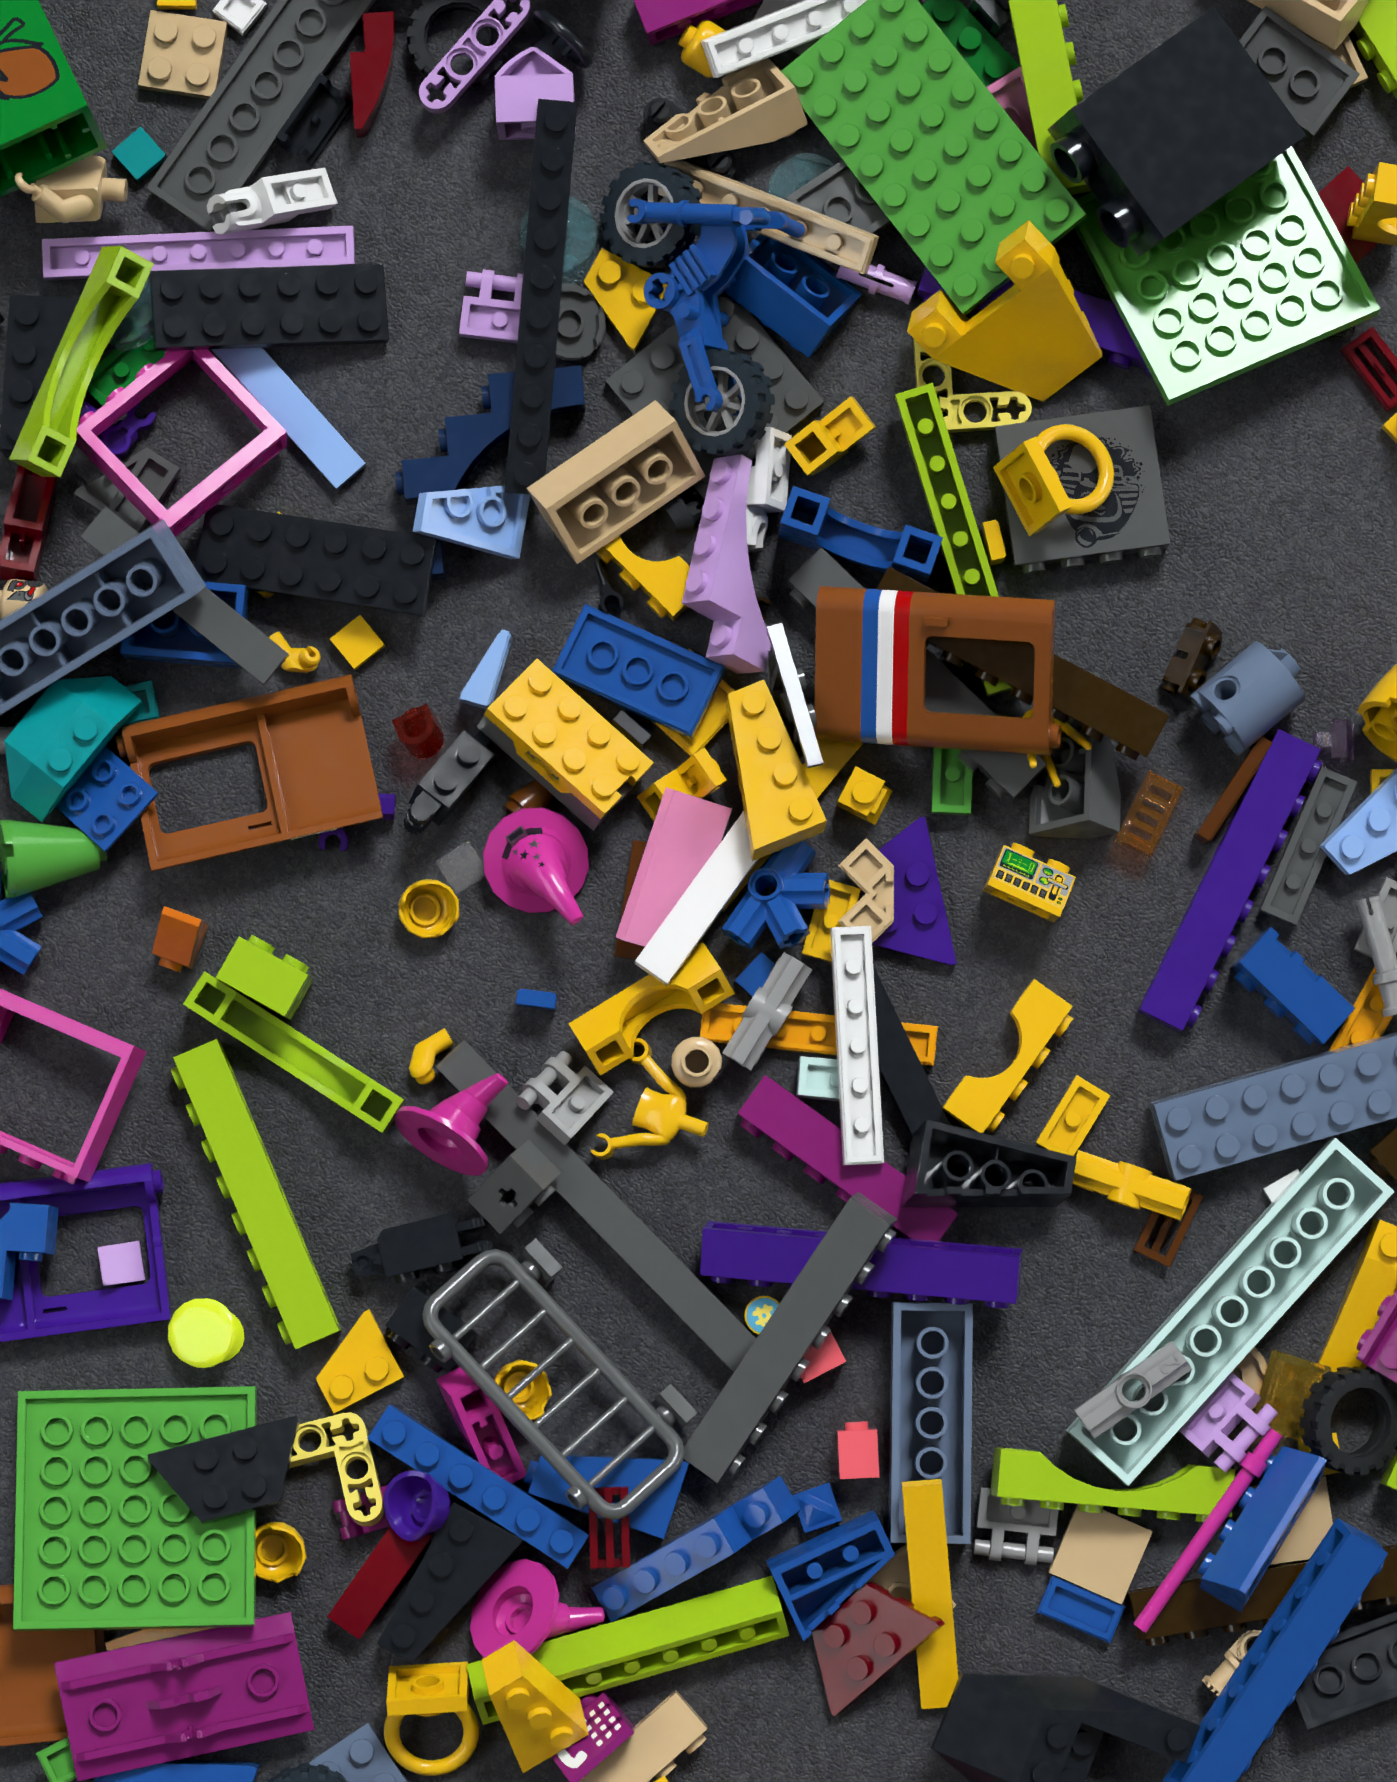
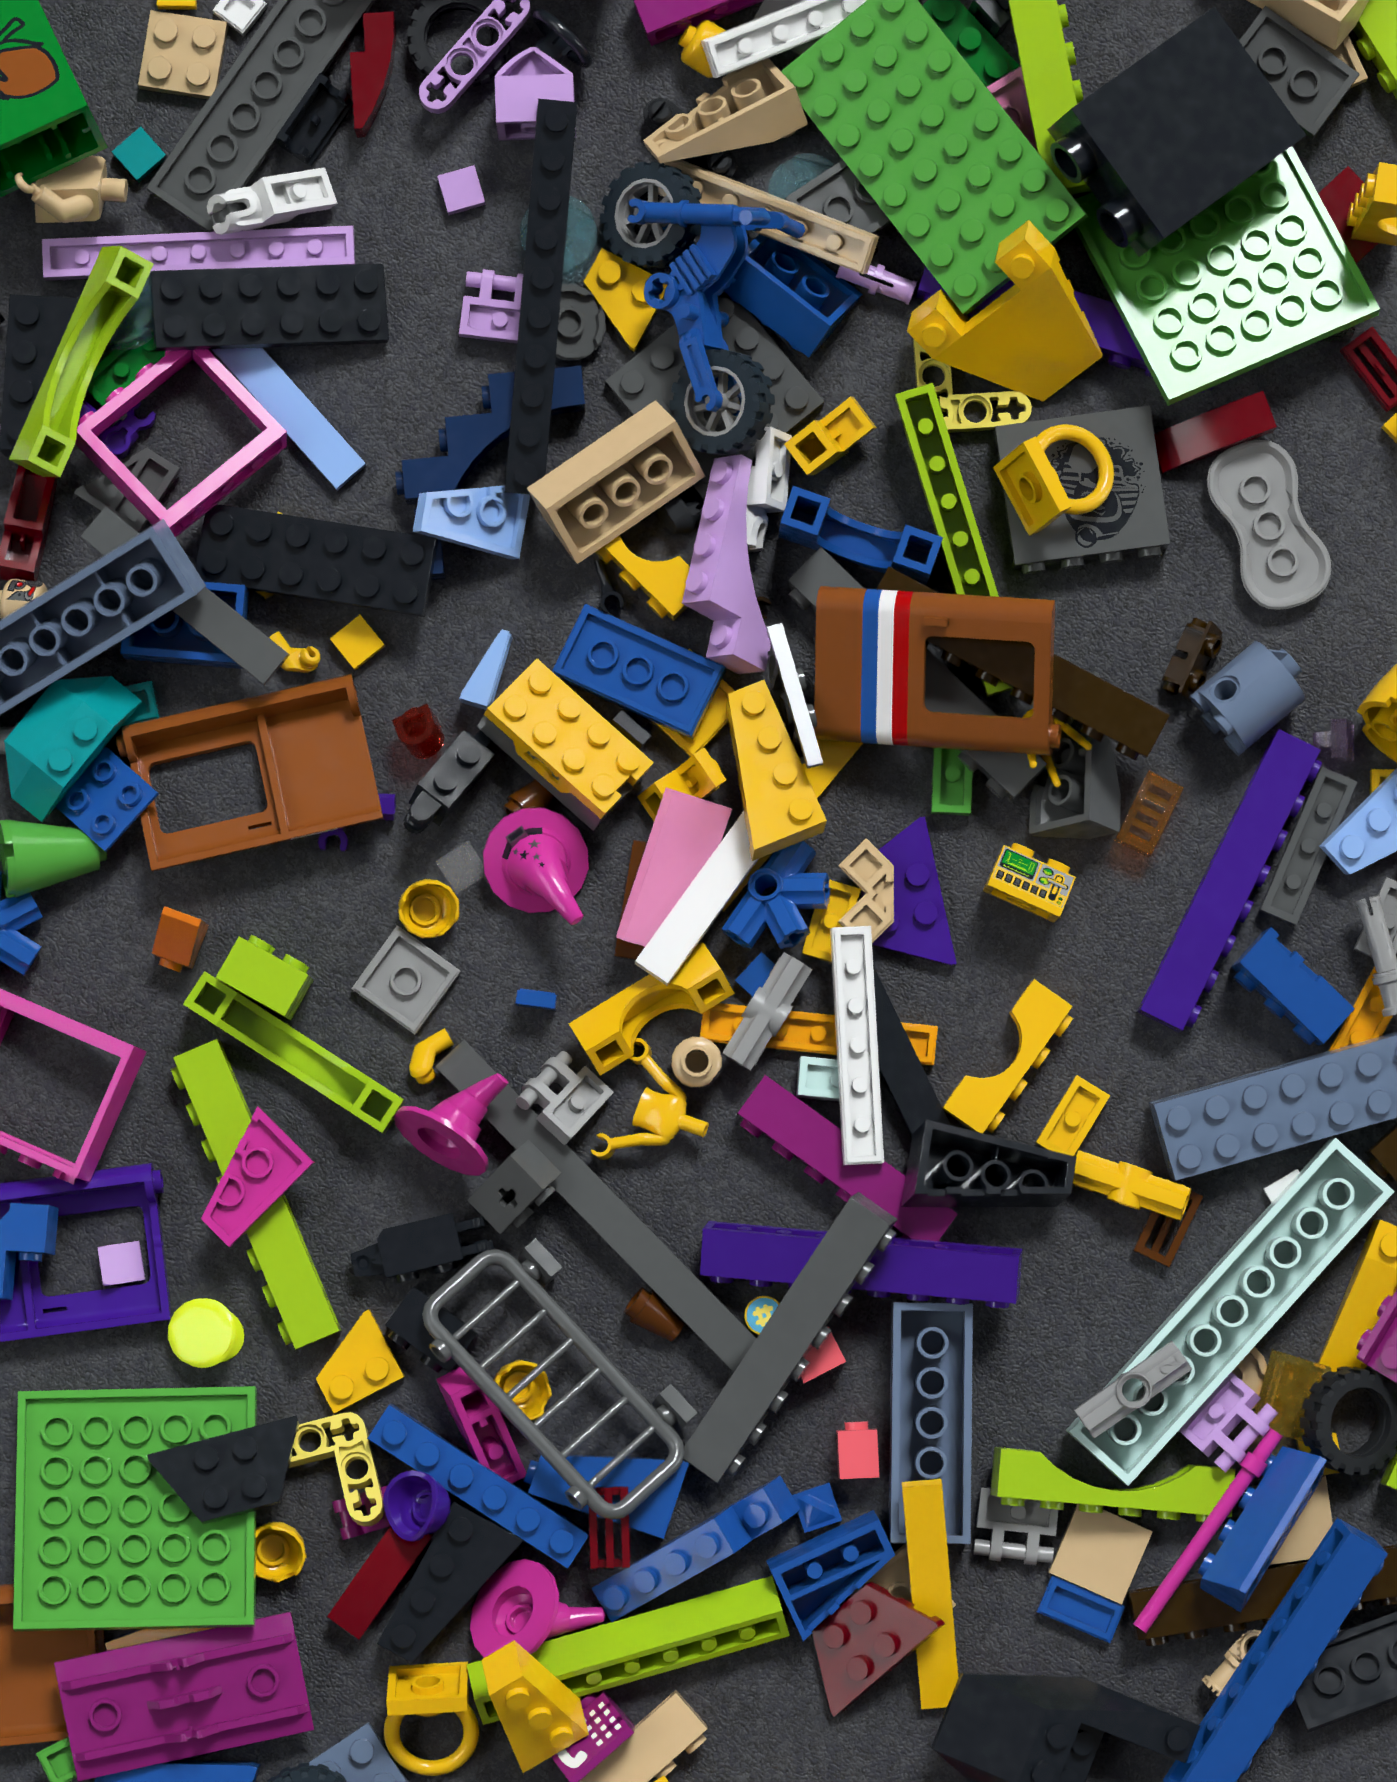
yellow window [836,766,893,825] -> none
yellow tile [980,520,1006,566] -> none
reddish brown tile [1193,736,1272,844] -> none
none -> dark pink wing [201,1106,315,1247]
none -> light grey tile [351,925,461,1035]
none -> lavender tile [437,165,486,215]
none -> reddish brown cone [624,1287,685,1342]
none -> dark red slope [1154,391,1277,474]
none -> light grey plate [1207,440,1331,610]

